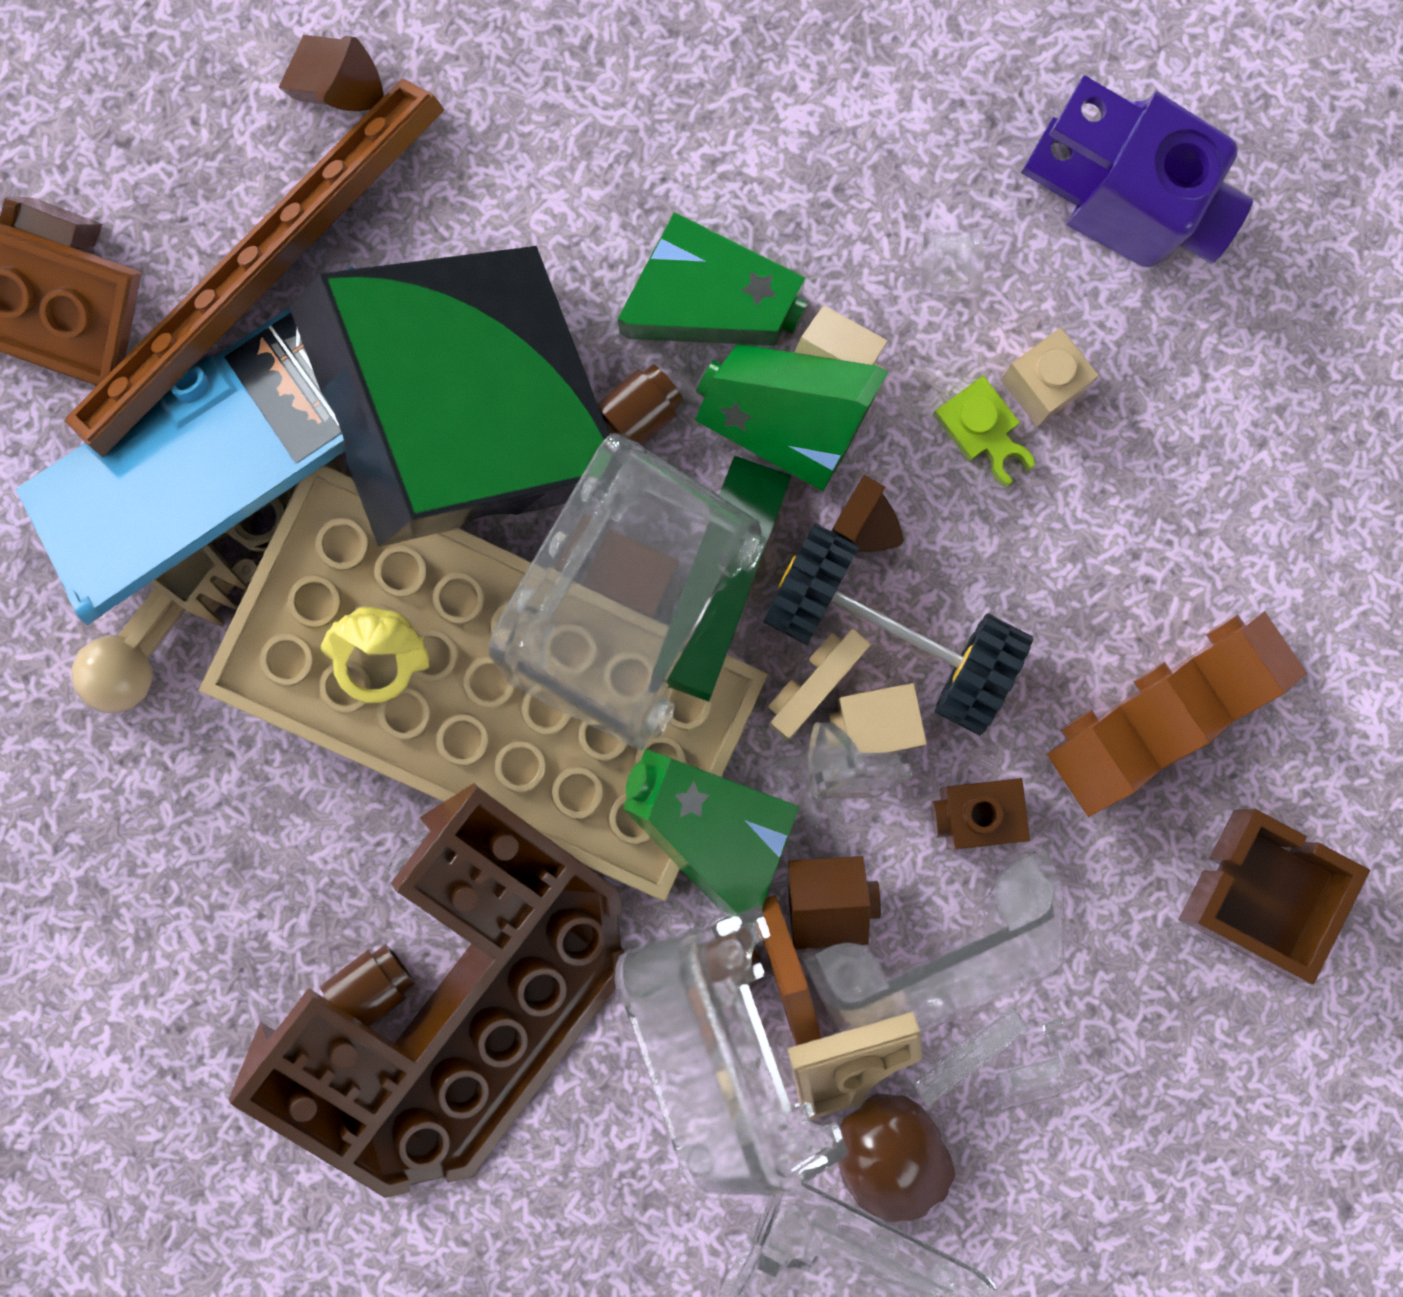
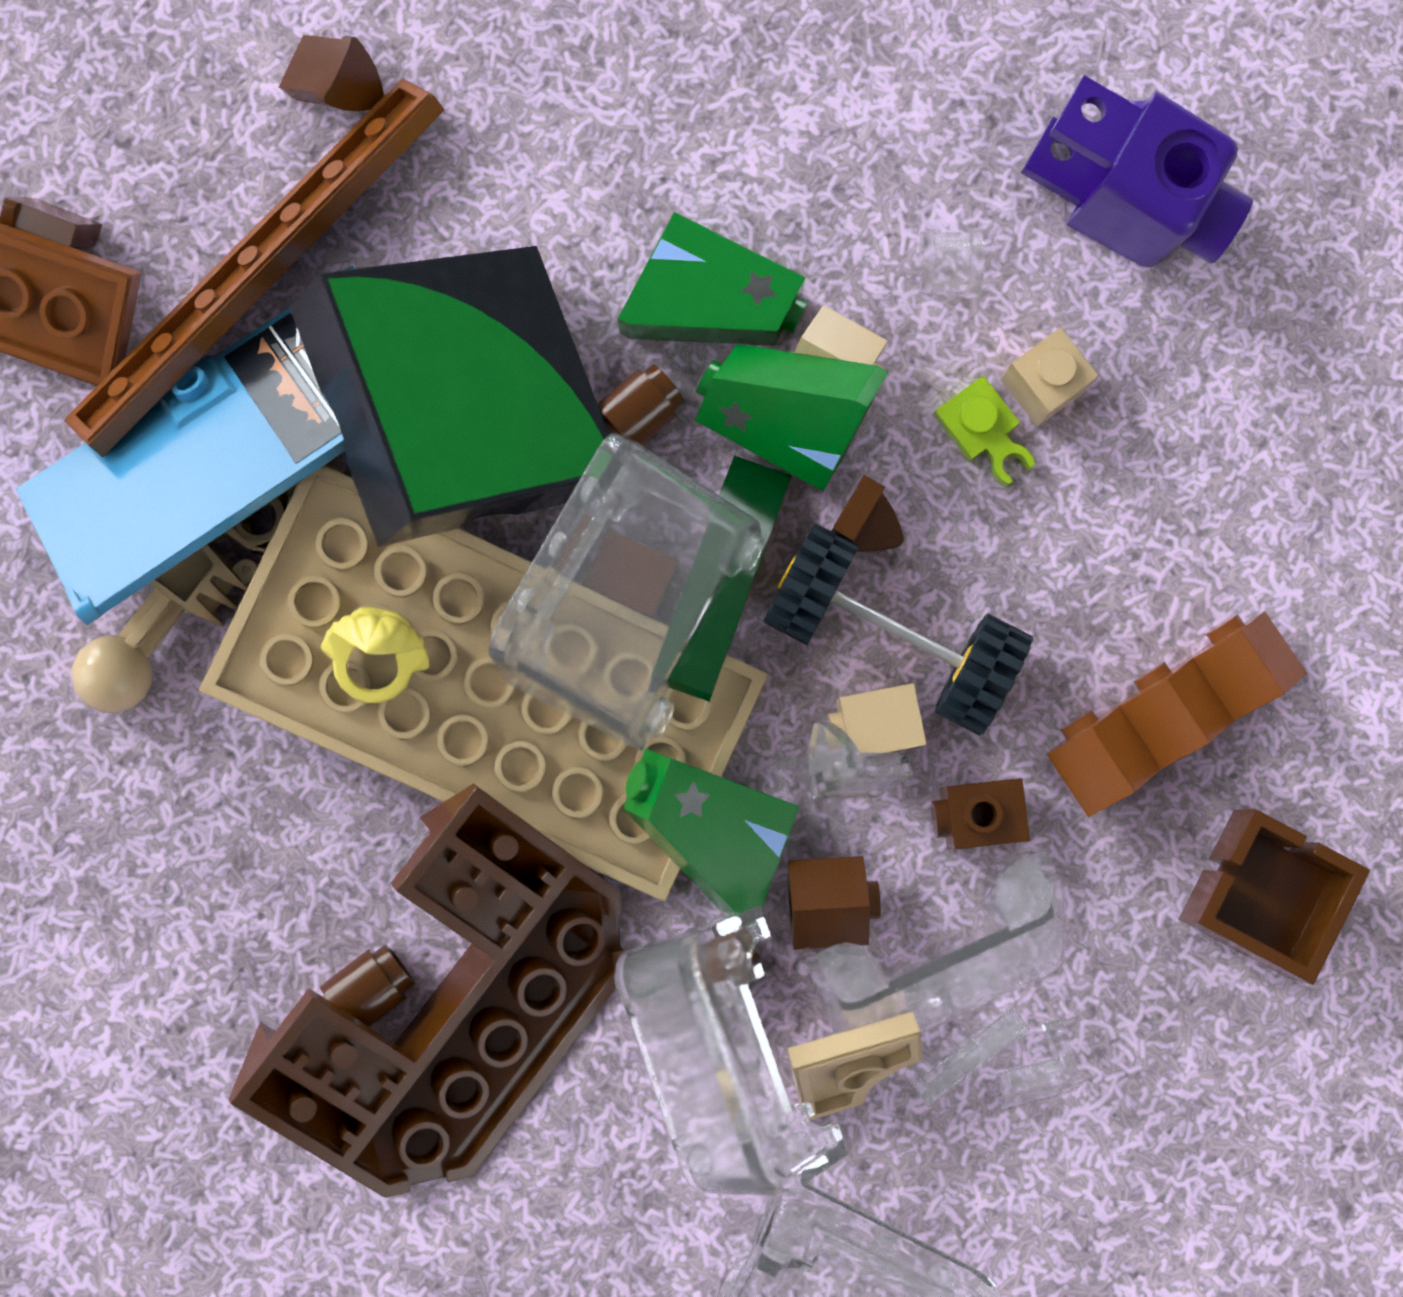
dark orange tile [757,895,822,1046] -> none
tan plate [768,628,871,742] -> none
reddish brown hair [836,1093,956,1222] -> none

